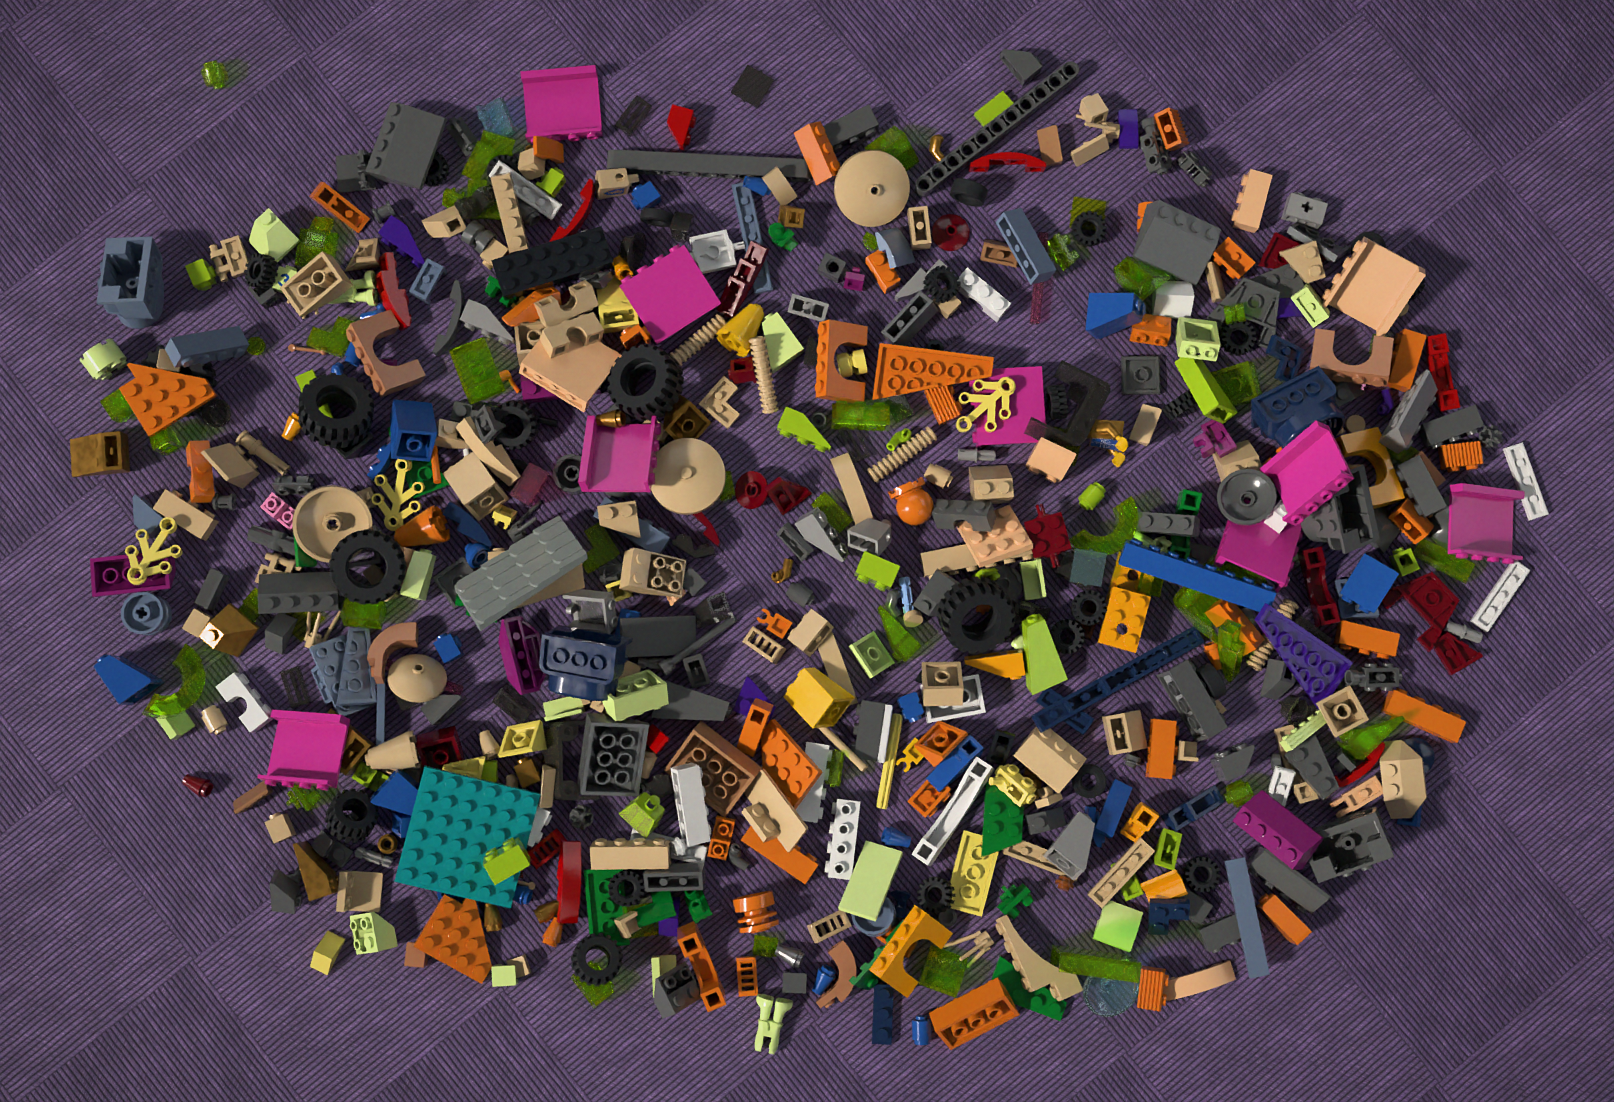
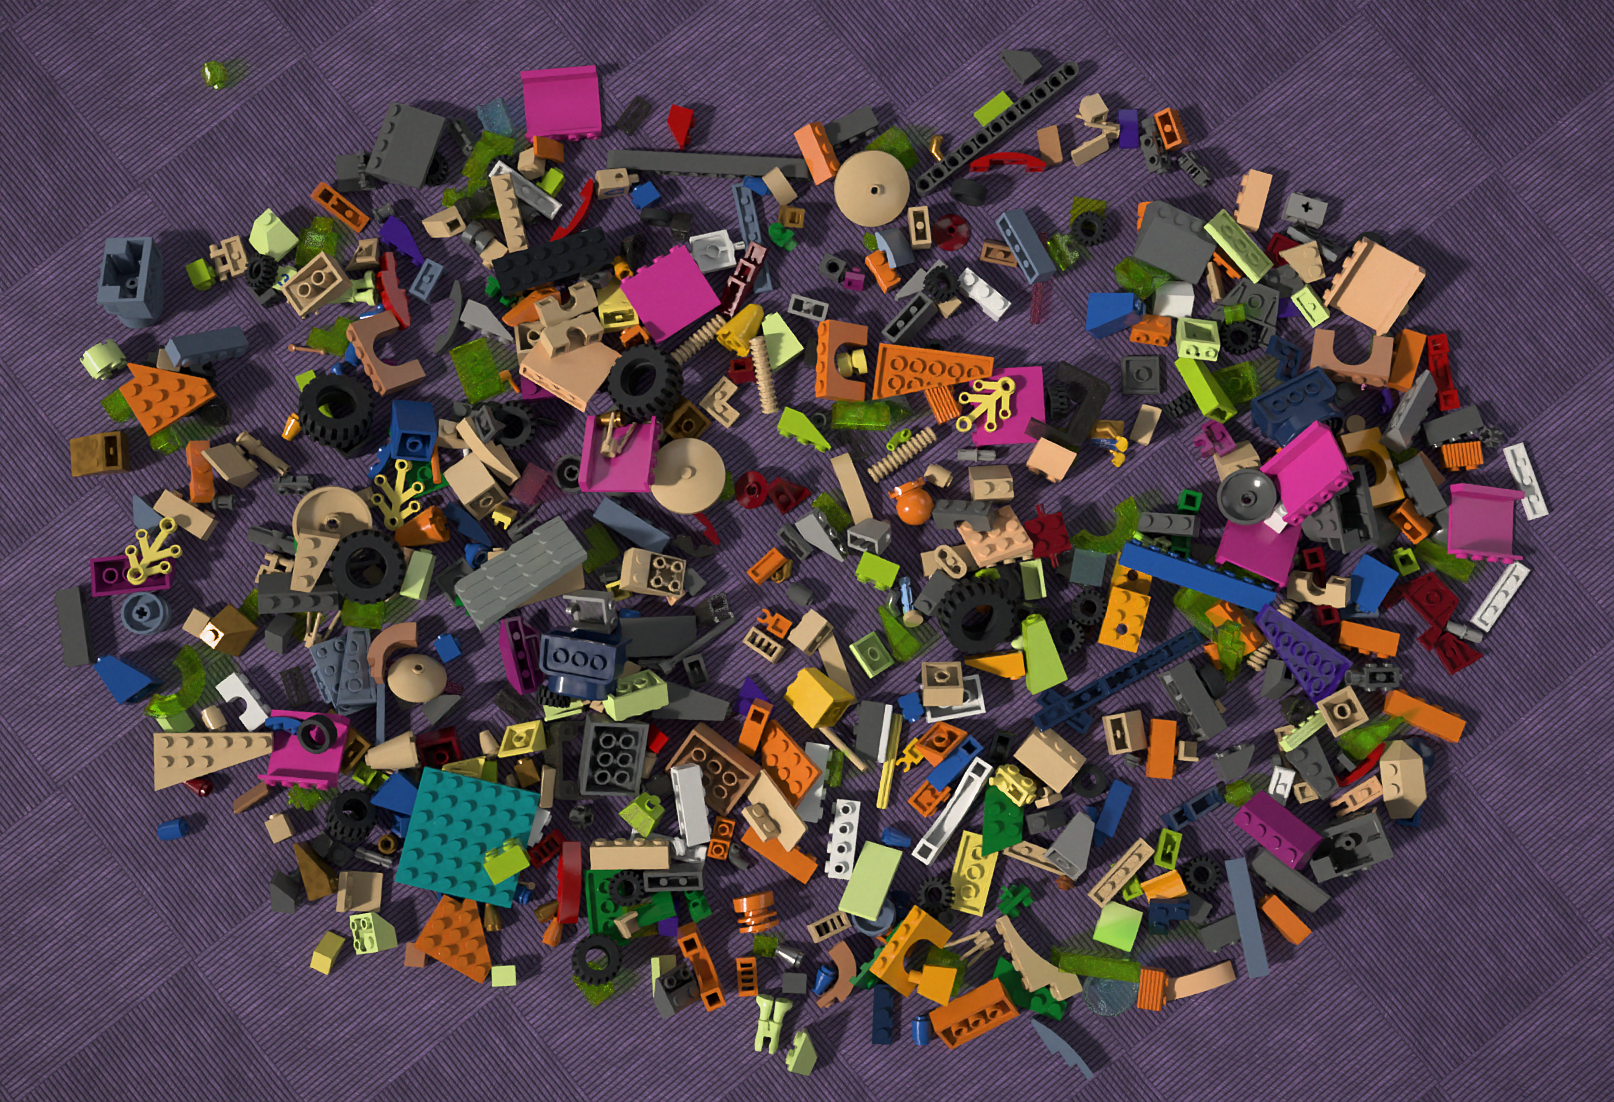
dark grey panel [194,568,230,611] -> none
clear neon green plate [247,337,266,356] -> none
bright pink slope [260,492,295,532] -> none
tan slope [506,954,531,978] -> none
tan wing [597,501,641,538] -> none
clear smoke piece [731,65,774,108] -> none
lime brick [1078,482,1106,510] -> none
light orange brick [1120,802,1159,842] -> none
clear neon green piece [1137,572,1163,598] -> none
none -> dark grey brick [54,587,96,668]
none -> tan wing [154,732,274,791]
none -> blue brick [157,818,189,841]
none -> blue slope [265,717,311,736]
none -> tan wedge [290,528,340,593]
none -> black tyre [297,714,338,754]
none -> black tyre [535,685,571,708]
none -> tan plant [600,412,637,458]
none -> orange tile [746,547,788,586]
none -> yellowish green slope [786,1027,817,1076]
none -> light orange torso [908,964,957,1006]
none -> tan plate [934,545,967,579]
none -> sand blue slope [1028,1016,1094,1080]
none -> yellowish green tile [1204,209,1274,284]
none -> tan arch [1287,570,1351,608]

